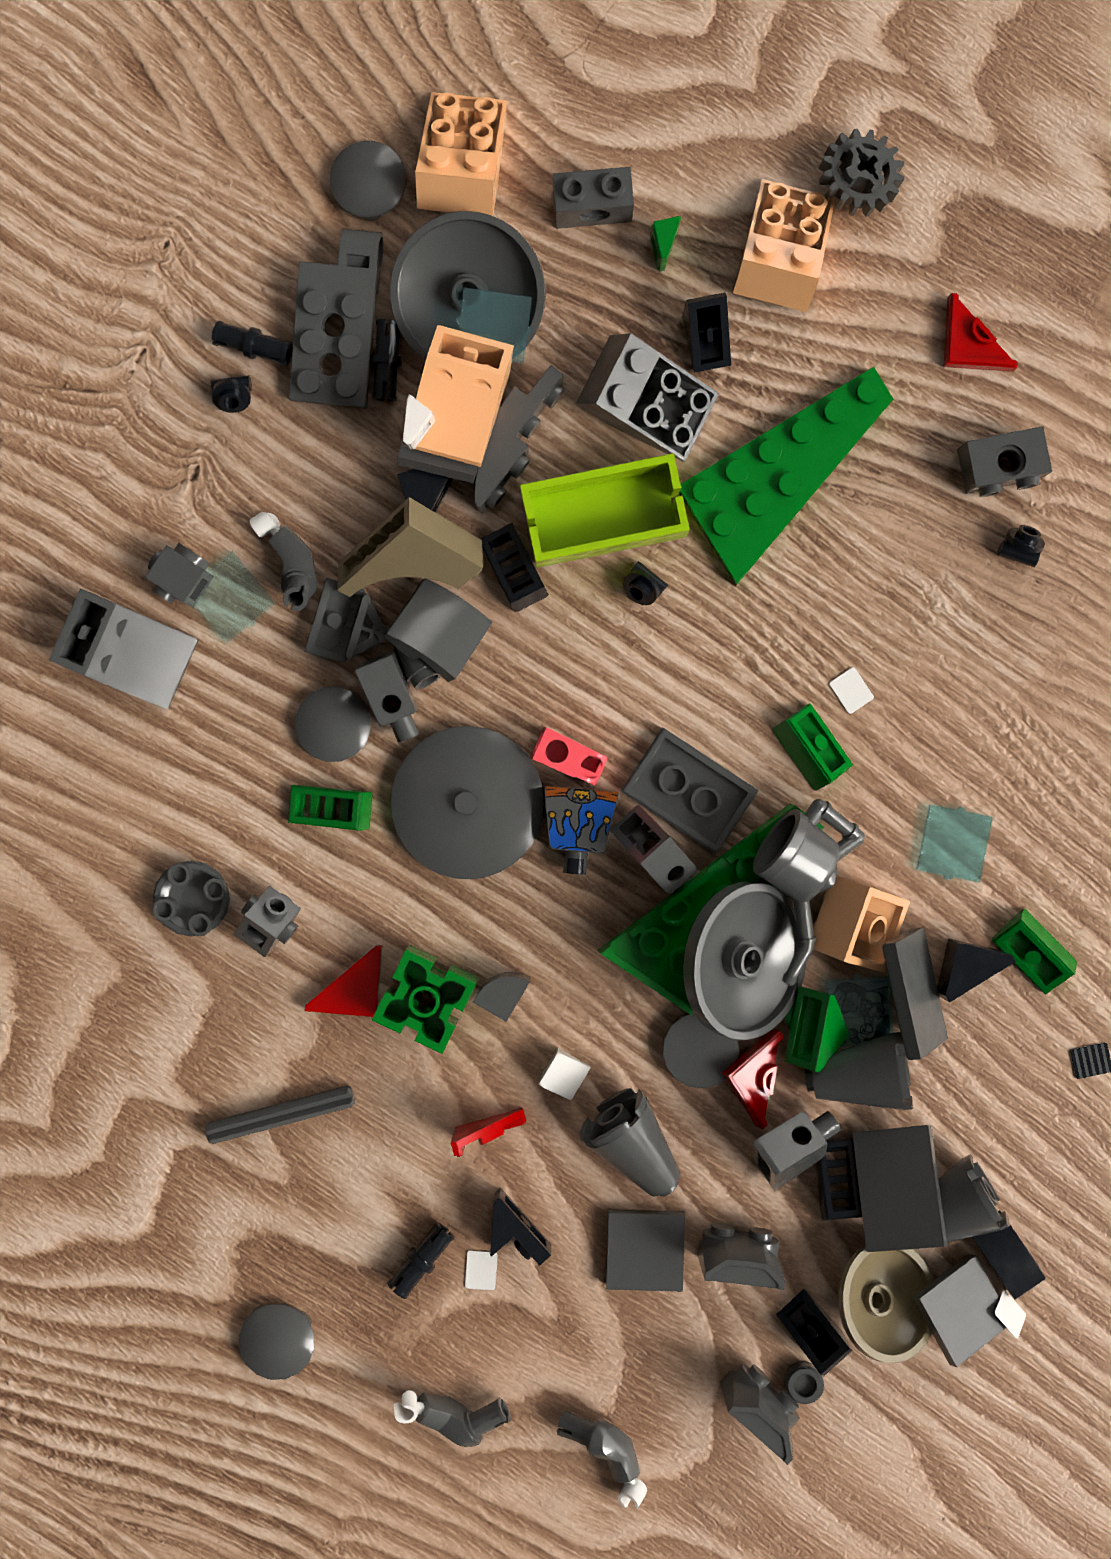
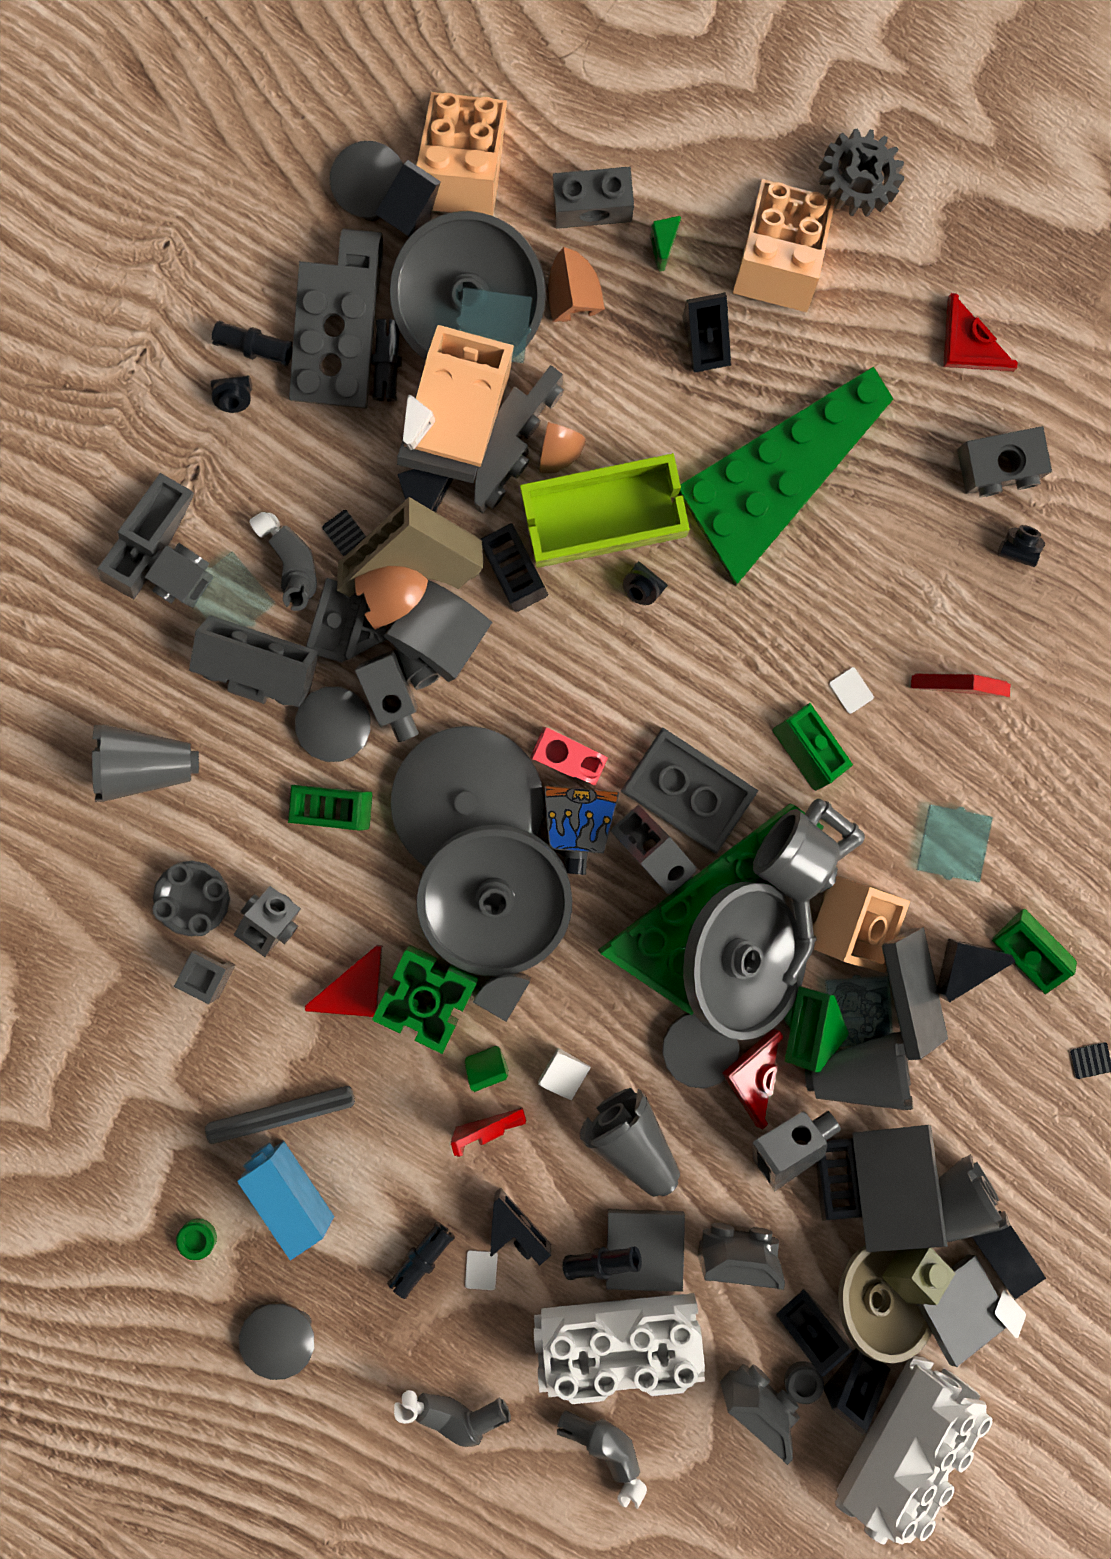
slope [49,588,199,709] -> none
dark grey slope [576,333,719,462] -> none
none -> dark grey cone [92,724,199,802]
none -> dark grey slope [97,473,194,600]
none -> dark grey panel [174,950,235,1004]
none -> green tile [176,1218,217,1260]
none -> dark grey piece [189,615,319,707]
none -> dark azure brick [237,1141,335,1260]
none -> sticker [322,510,366,556]
none -> nougat brick [354,566,428,629]
none -> black slope [375,160,441,237]
none -> dark grey dish [417,825,572,976]
none -> green slope [465,1046,509,1092]
none -> white brick [534,1293,705,1404]
none -> nougat brick [540,422,586,473]
none -> nougat brick [548,247,605,322]
none -> black pin [562,1246,642,1280]
none -> black slope [824,1348,891,1435]
none -> white brick [835,1356,992,1544]
none -> olive brick [882,1248,956,1305]
none -> red tile [911,673,1011,697]

